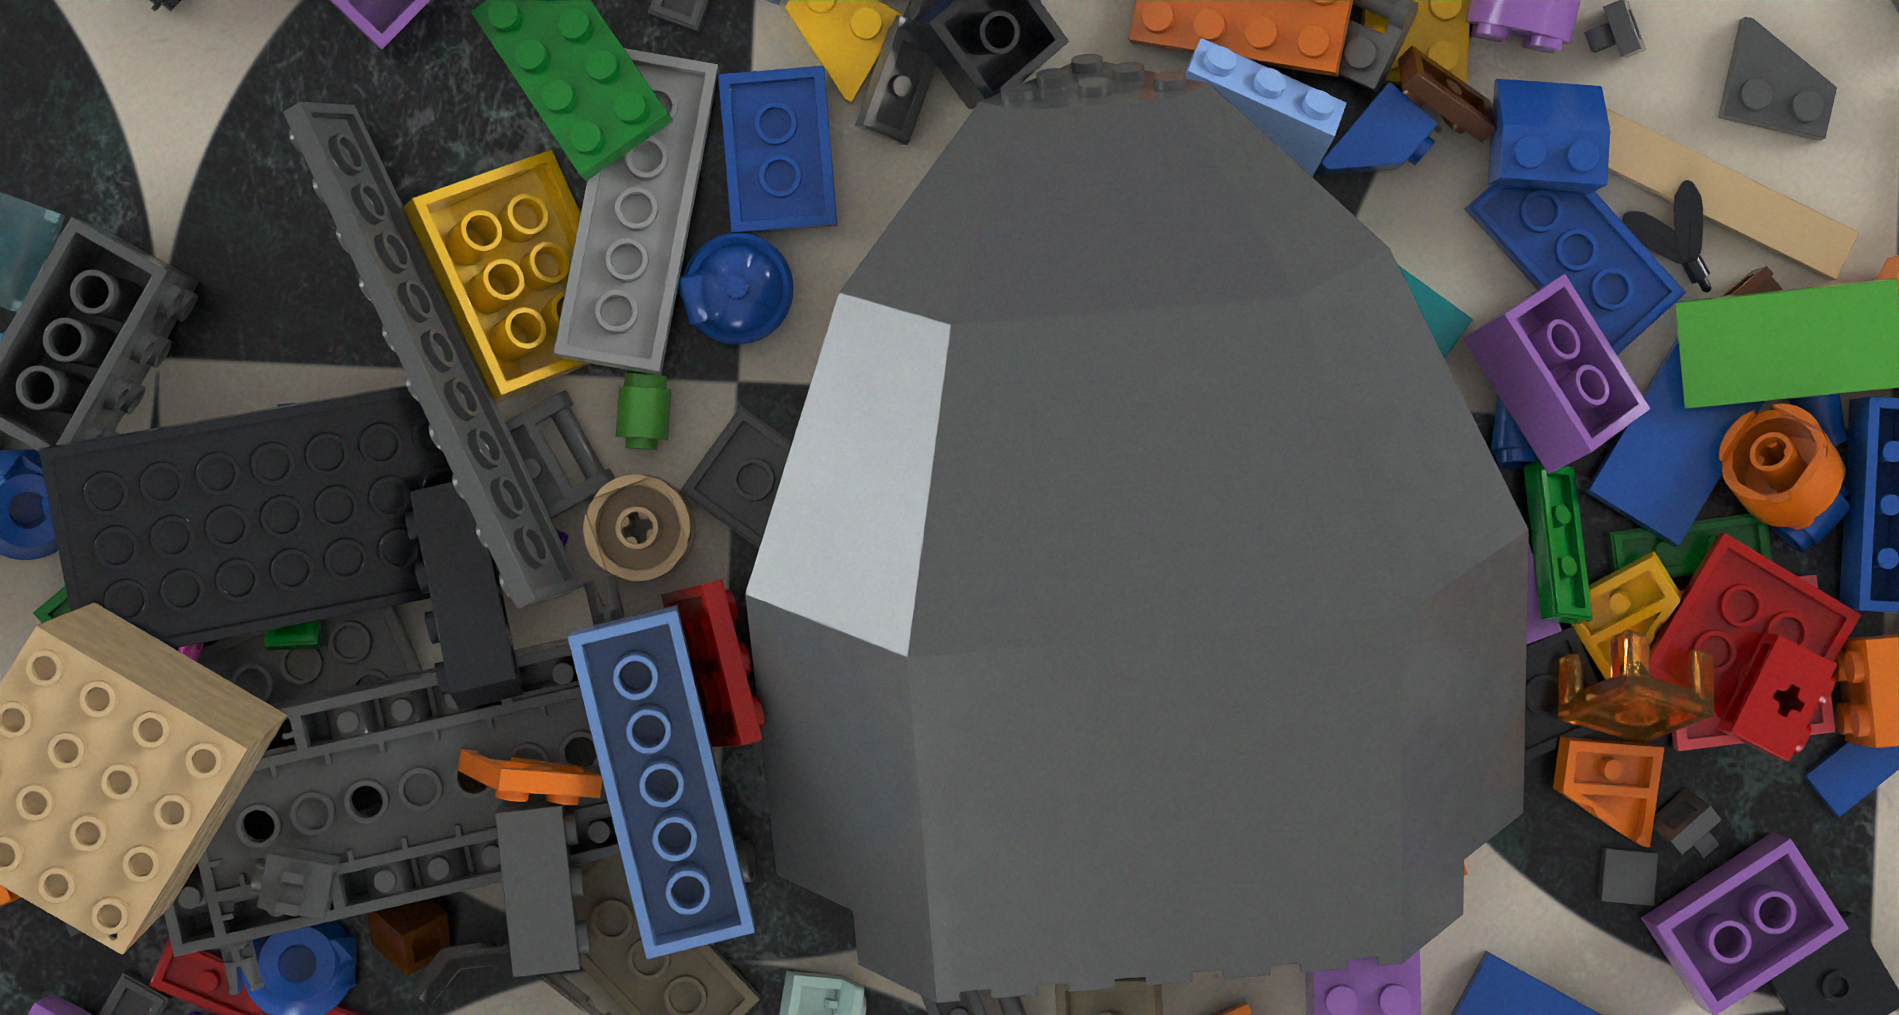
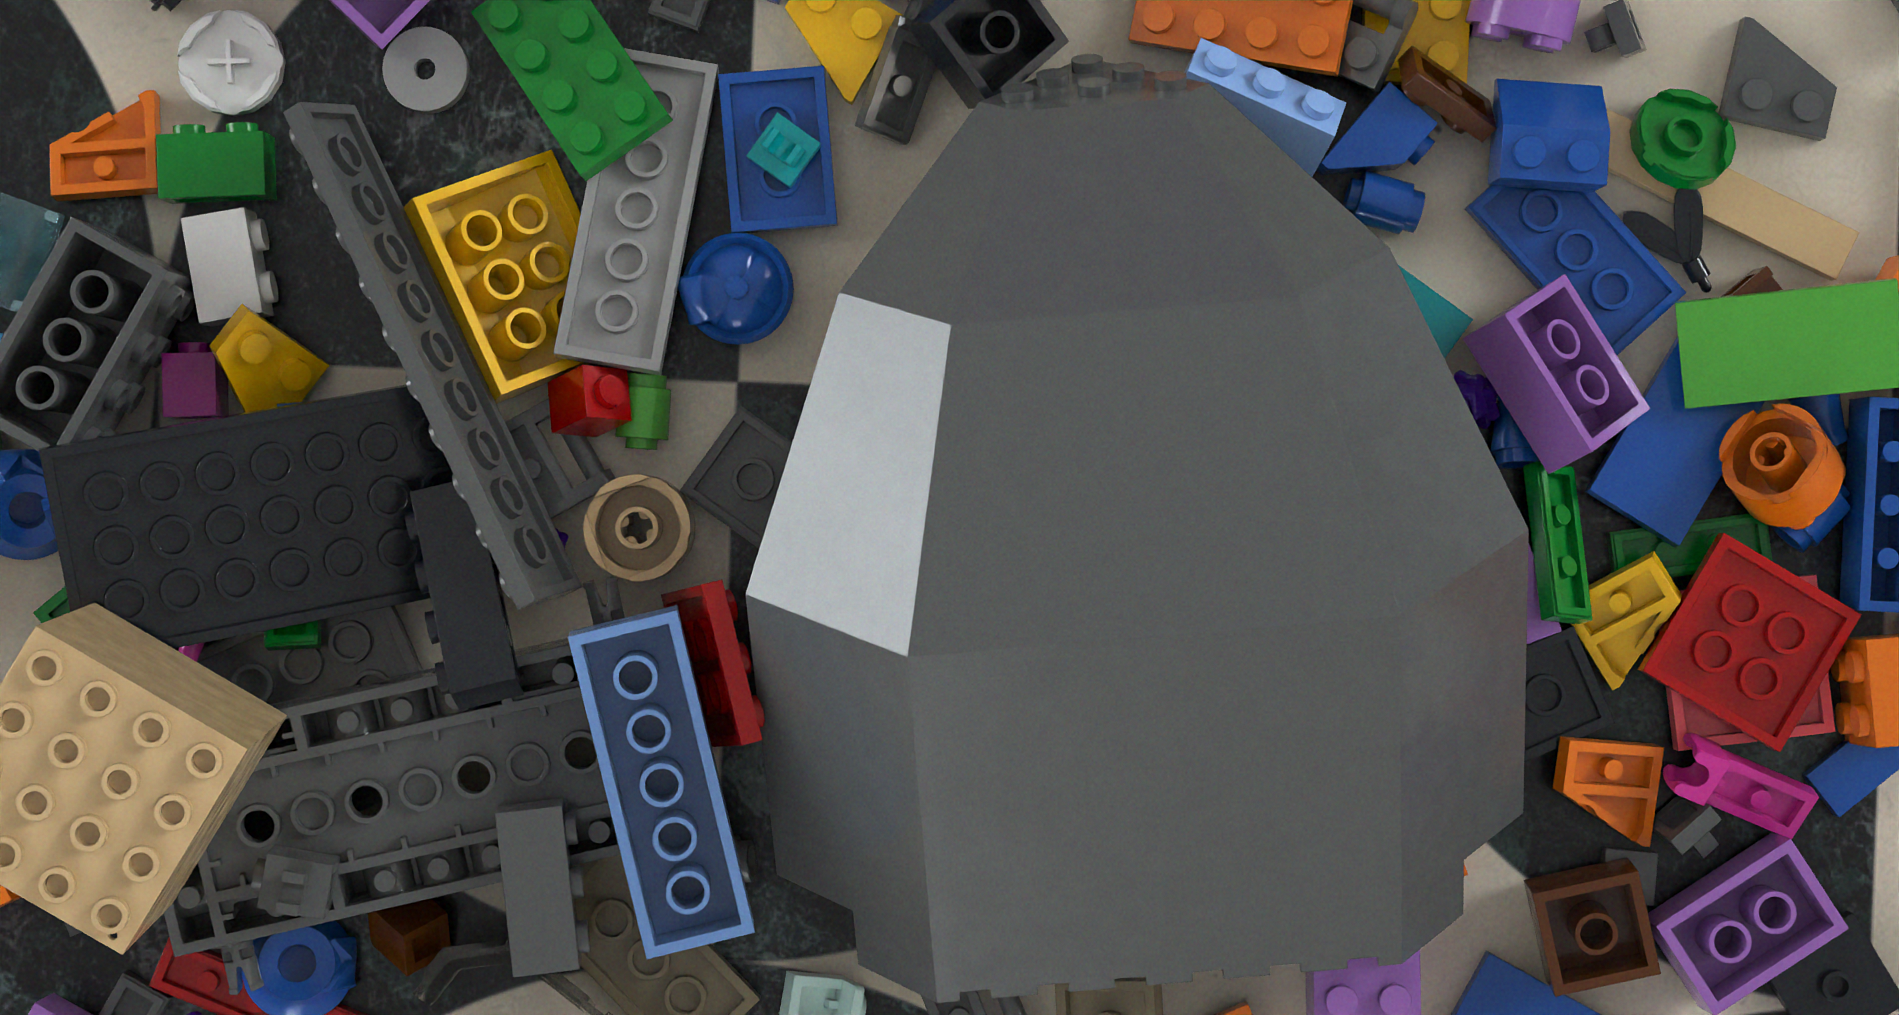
orange wing [458,749,603,805] -> none
clear orange panel [1559,630,1714,743] -> none
red brick [1716,633,1837,761] -> none
none -> orange wing [50,90,161,202]
none -> green brick [156,122,277,204]
none -> magenta brick [161,342,229,419]
none -> white tile [177,10,286,116]
none -> white brick [181,207,278,327]
none -> yellow wing [209,304,329,412]
none -> light grey piece [382,27,470,114]
none -> red brick [547,365,632,437]
none -> teal tile [746,112,821,189]
none -> blue brick [1343,170,1425,235]
none -> dark purple plant [1454,370,1500,429]
none -> reddish brown brick [1523,857,1661,997]
none -> green tile [1629,88,1736,190]
none -> dark pink plate [1663,732,1819,840]

